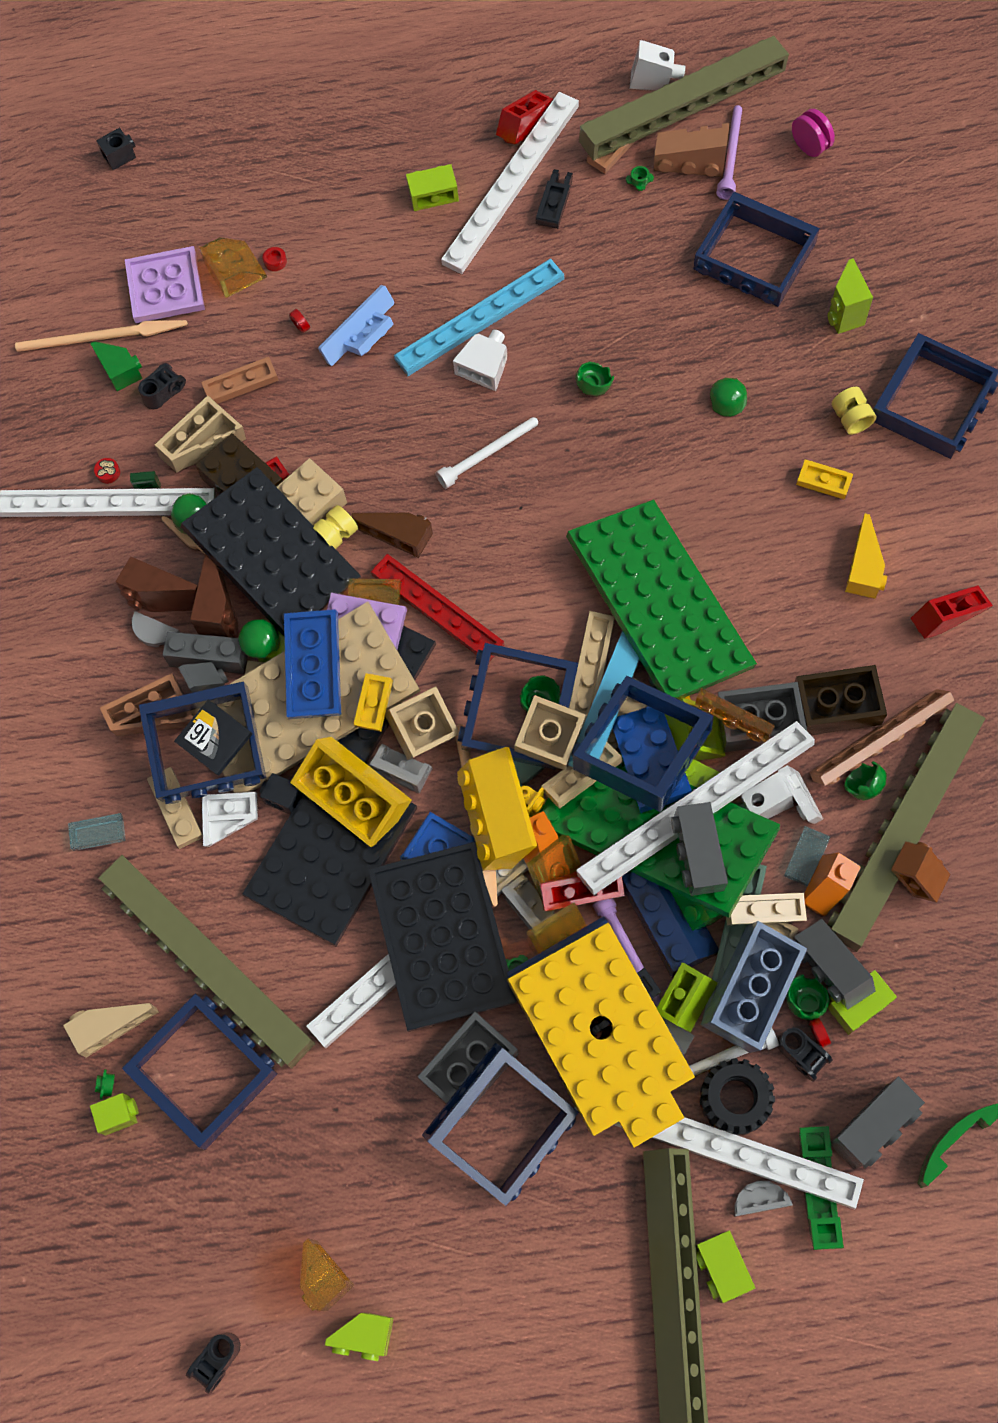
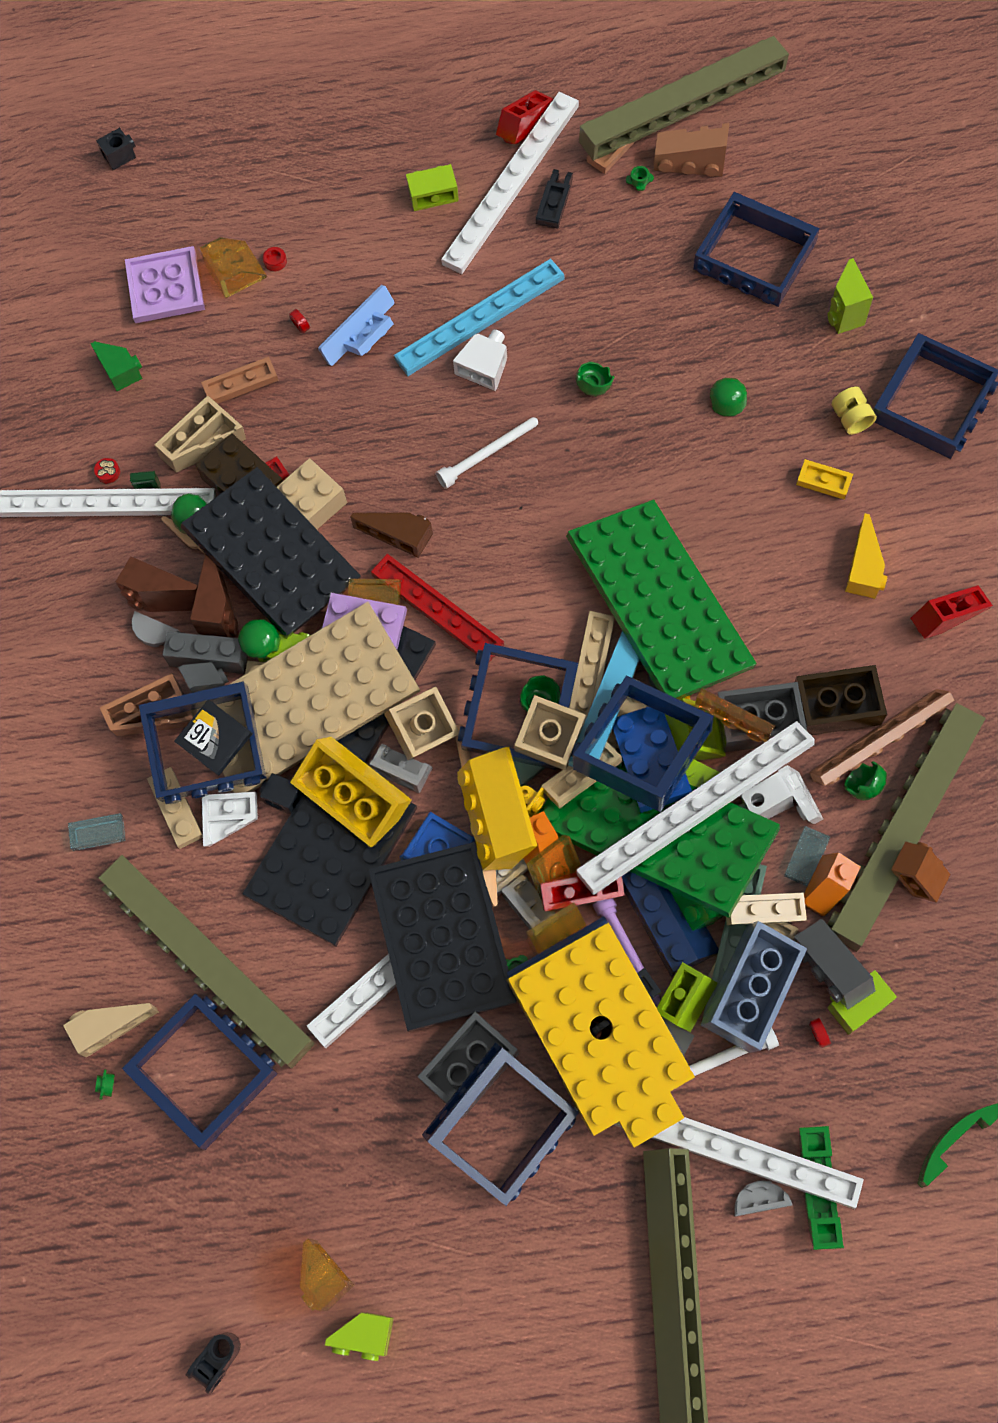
light nougat piece [15,320,188,352] -> none
lime brick [90,1093,139,1136] -> none
black piece [138,363,186,410] -> none
blue plate [284,609,341,719] -> none
light yellow wheel [313,505,358,549] -> none
yellow plate [353,673,393,732] -> none
white torso [630,40,685,90] -> none
dark grey brick [671,802,728,896] -> none
lime brick [696,1230,756,1303] -> none
black tyre [700,1058,775,1135] -> none
lavender piece [716,105,742,200] -> none
black piece [777,1027,833,1082] -> none
green hair [786,975,830,1020] -> none
dark pink head [792,109,835,157] -> none
dark grey brick [831,1076,925,1170] -> none

